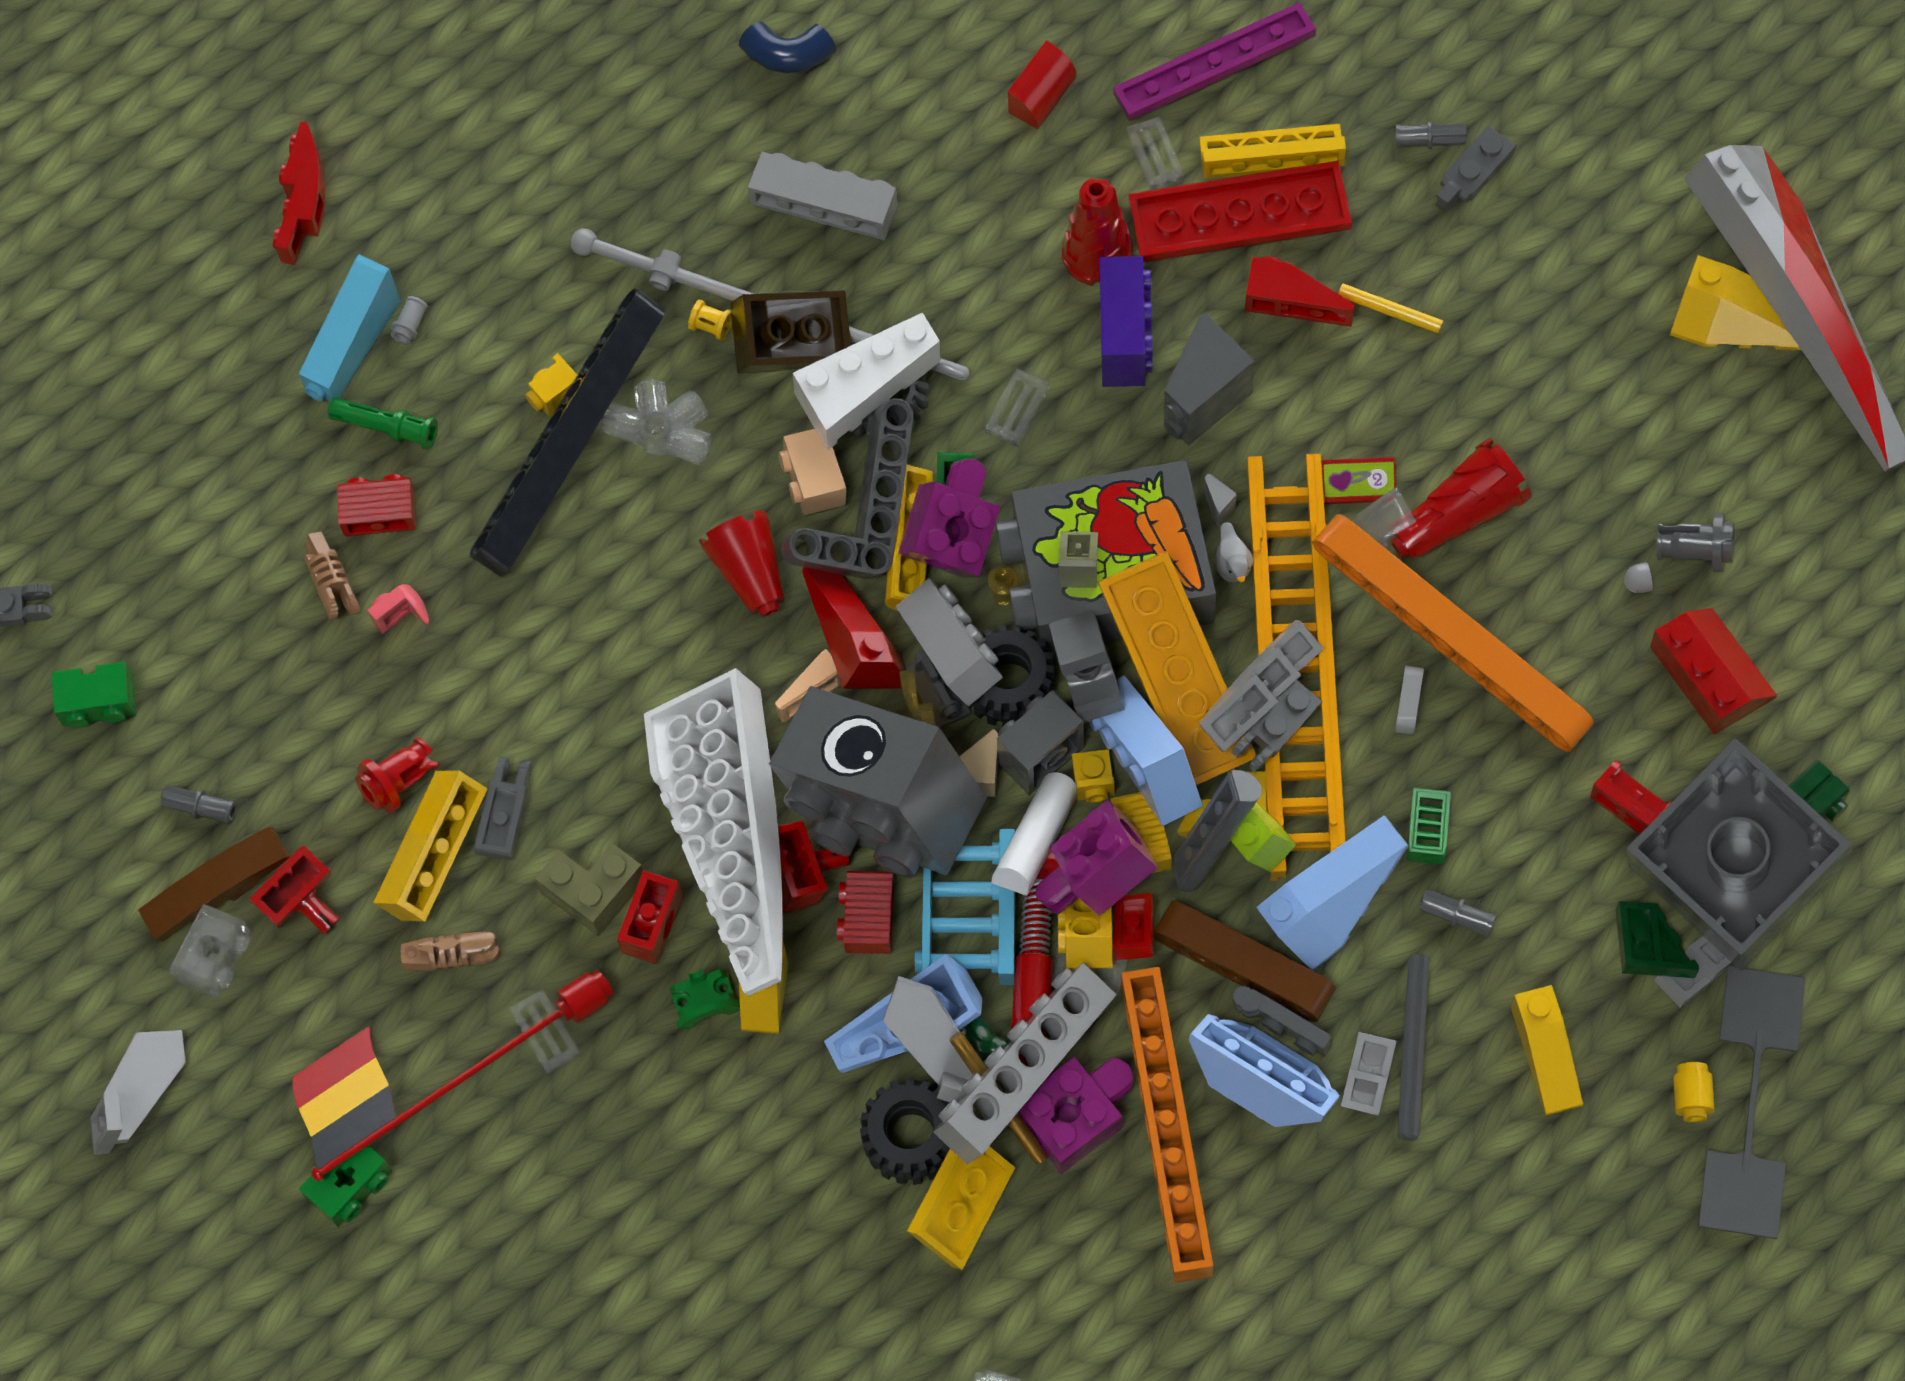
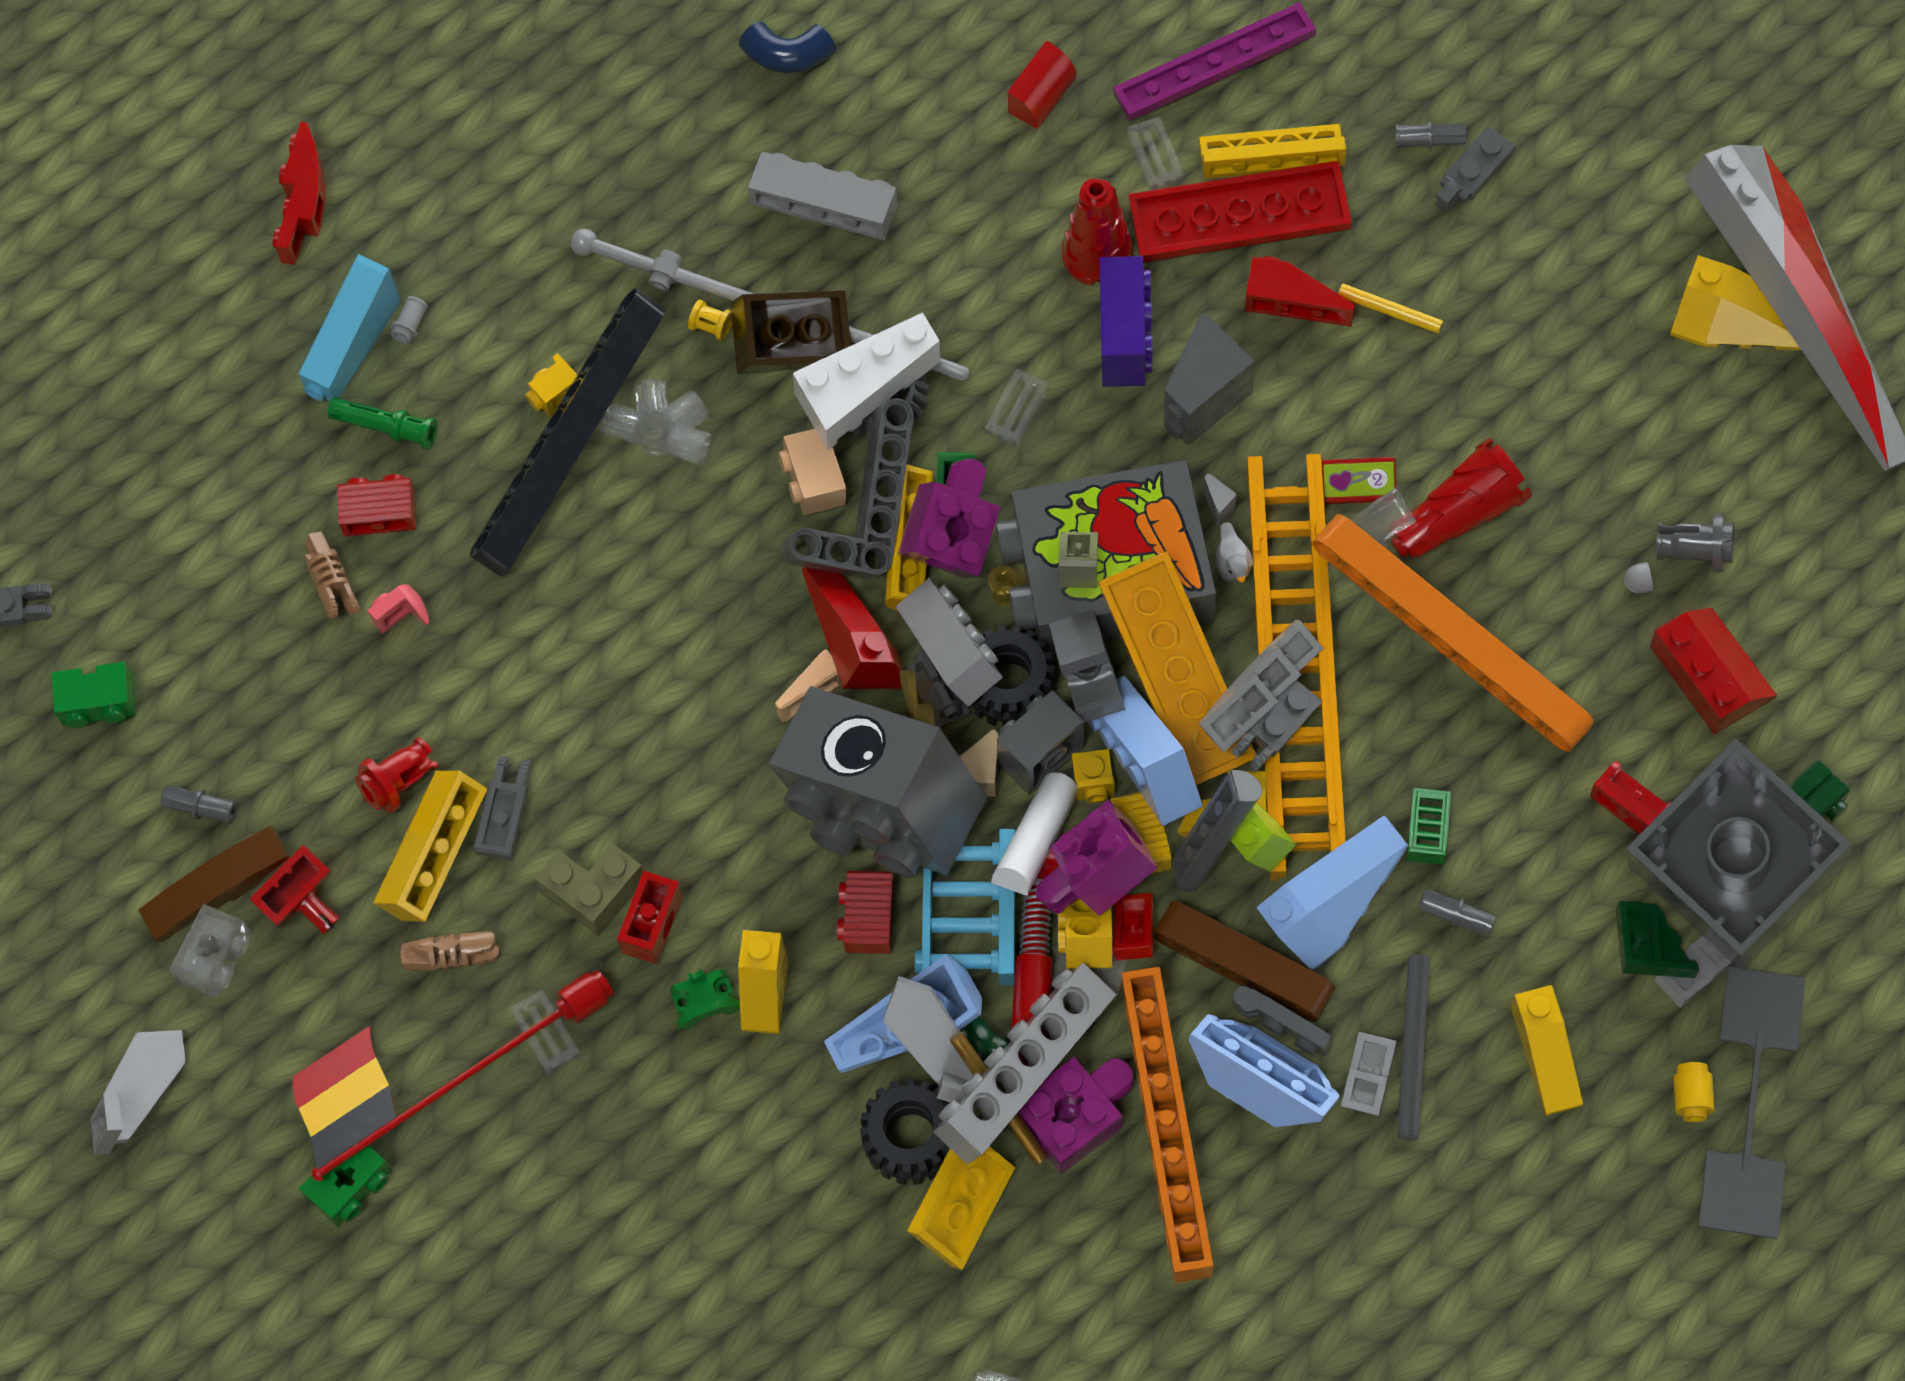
white wedge [644,668,783,996] -> none
red cone [699,510,785,617] -> none
red brick [778,820,849,913] -> none
light grey beam [1395,665,1424,736] -> none

